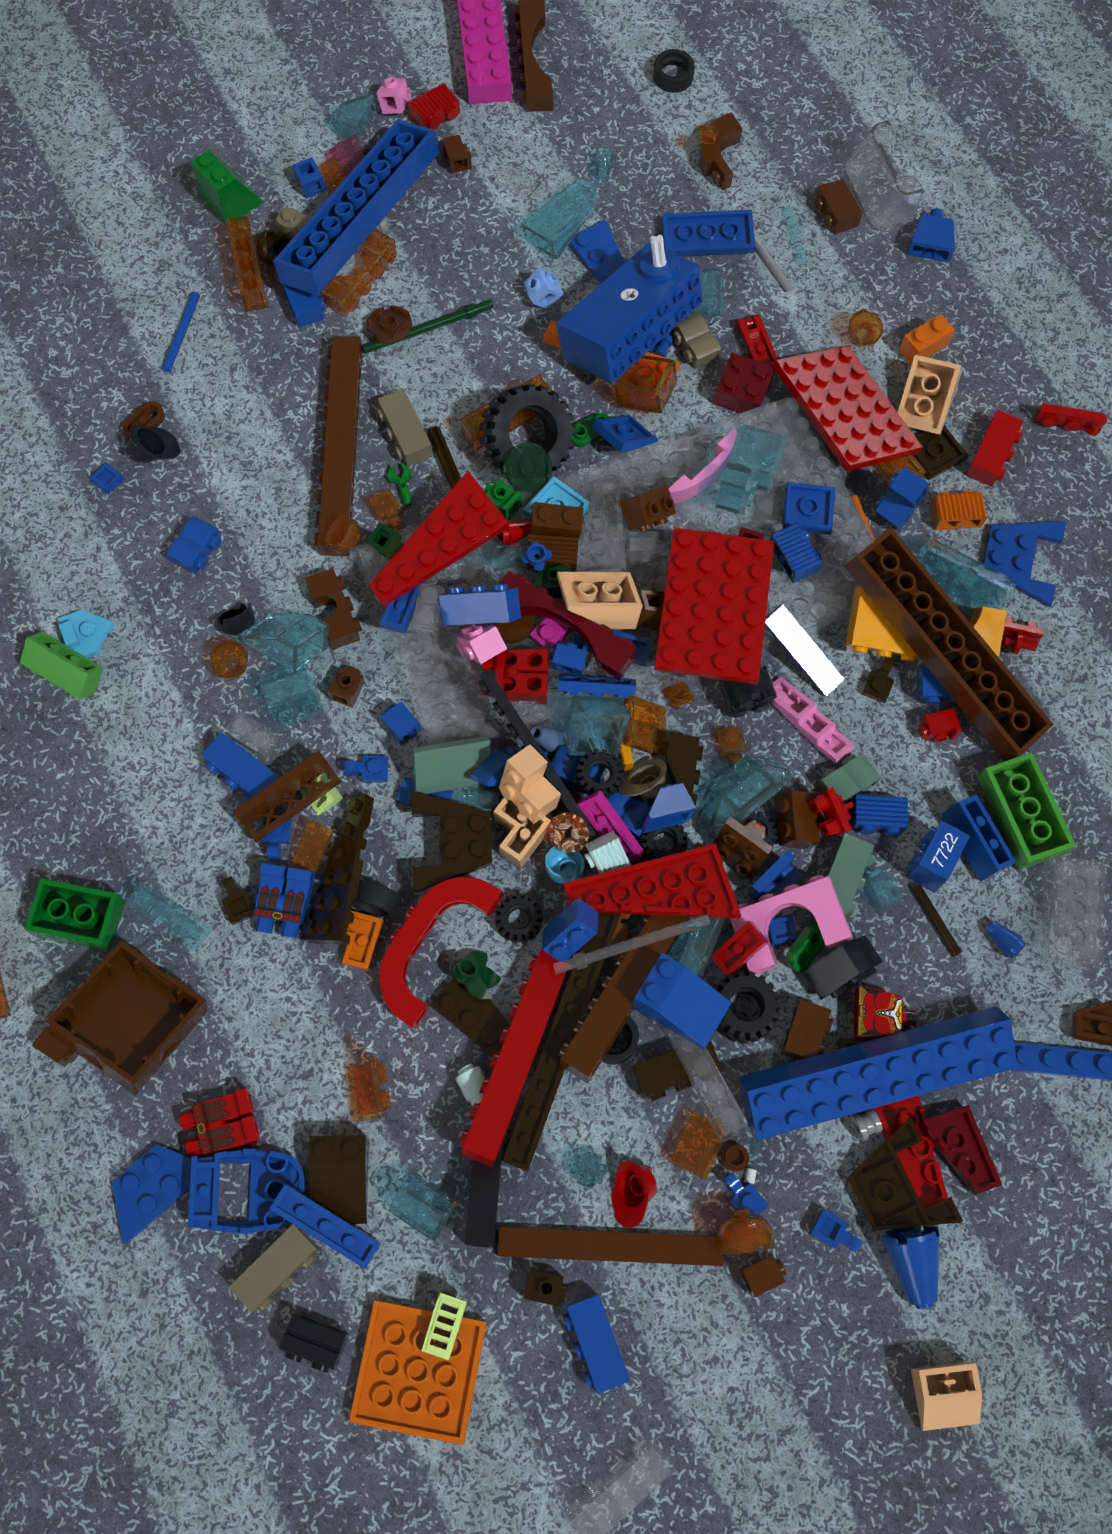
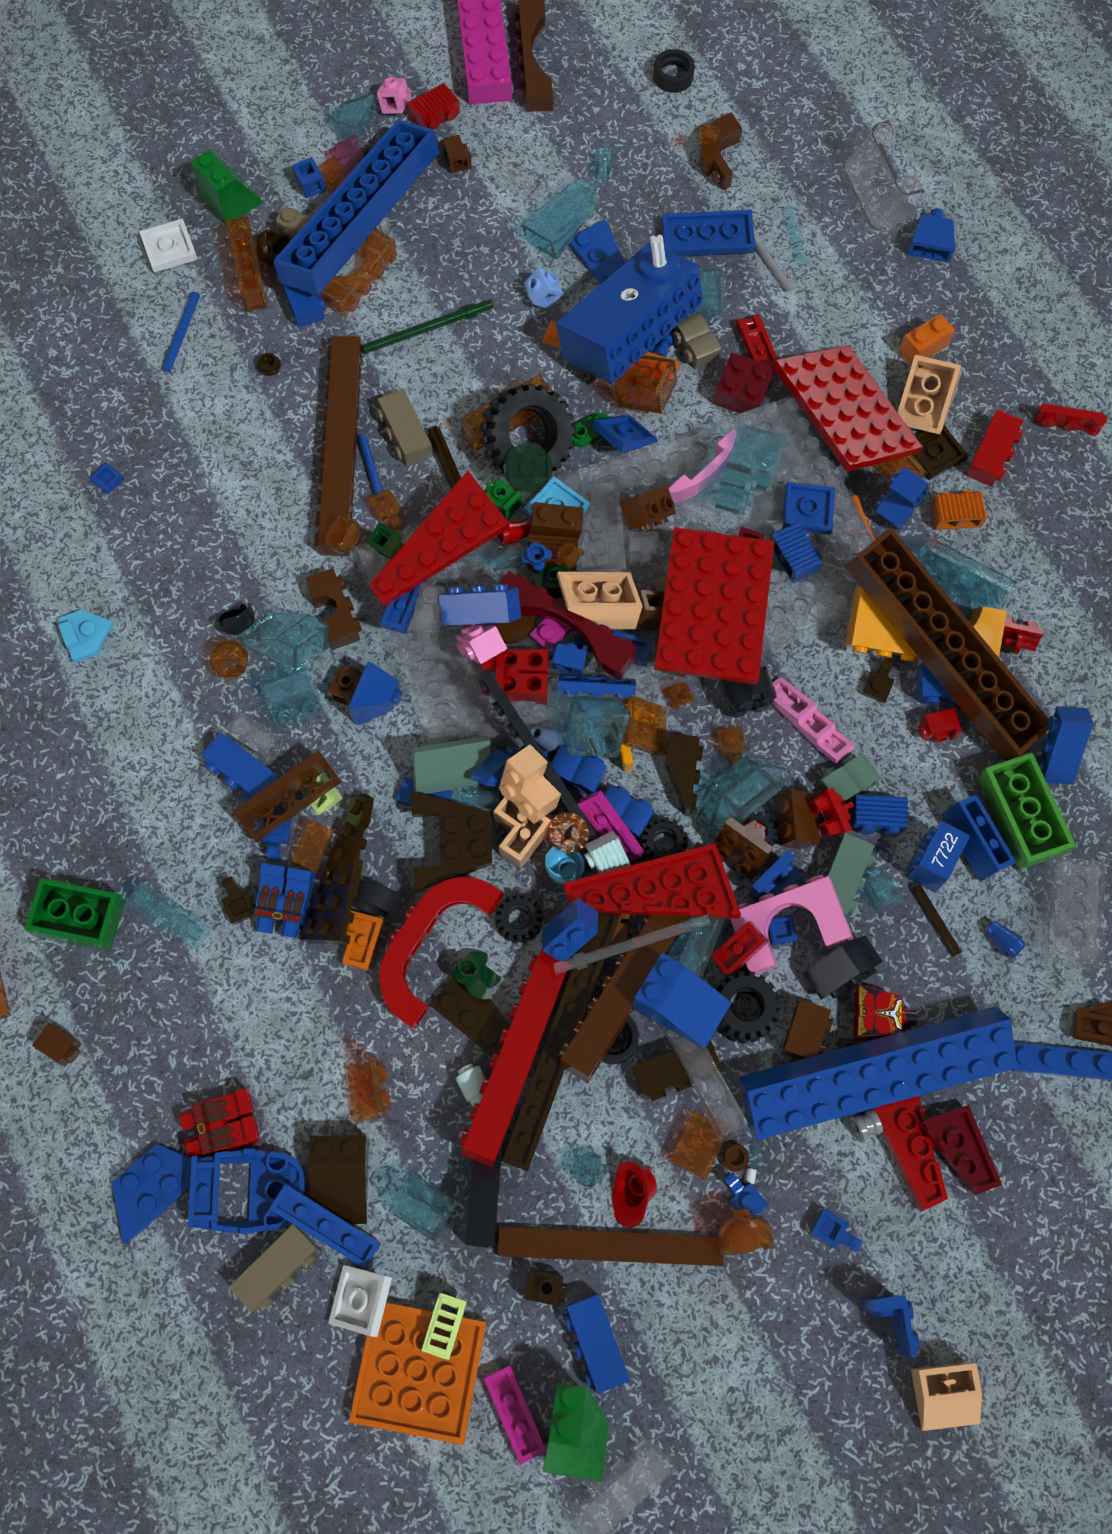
bright green brick [20,632,103,700] -> none
reddish brown tile [45,941,207,1096] -> none
reddish brown plate [123,401,165,440] -> none
black piece [125,424,181,463] -> none
blue brick [167,516,222,574] -> none
black brick [280,1314,349,1373] -> none
blue plate [344,756,388,783] -> none
reddish brown tile [366,306,412,343] -> none
blue brick [381,701,421,746] -> none
green bar [388,463,413,507] -> none
black tyre [576,749,624,798] -> none
dark tan piece [618,759,667,801] -> none
slope [641,783,696,833] -> none
reddish brown brick [739,1255,786,1297] -> none
tile [765,604,844,696] -> none
green plate [786,923,825,972] -> none
reddish brown brick [815,179,862,235] -> none
clear orange hair [848,309,883,347] -> none
dark brown wing [848,1117,963,1231] -> none
blue cone [882,1225,940,1309] -> none
blue wing [982,521,1066,607] -> none
none -> white plate [139,219,198,273]
none -> dark brown plate [257,353,281,376]
none -> white plate [328,1265,392,1337]
none -> blue slope [349,662,403,725]
none -> blue bar [357,434,384,499]
none -> dark pink plate [484,1365,546,1465]
none -> green slope [543,1383,609,1482]
none -> clear orange plate [555,543,584,568]
none -> blue bracket [860,1295,919,1358]
none -> blue brick [1037,706,1094,784]

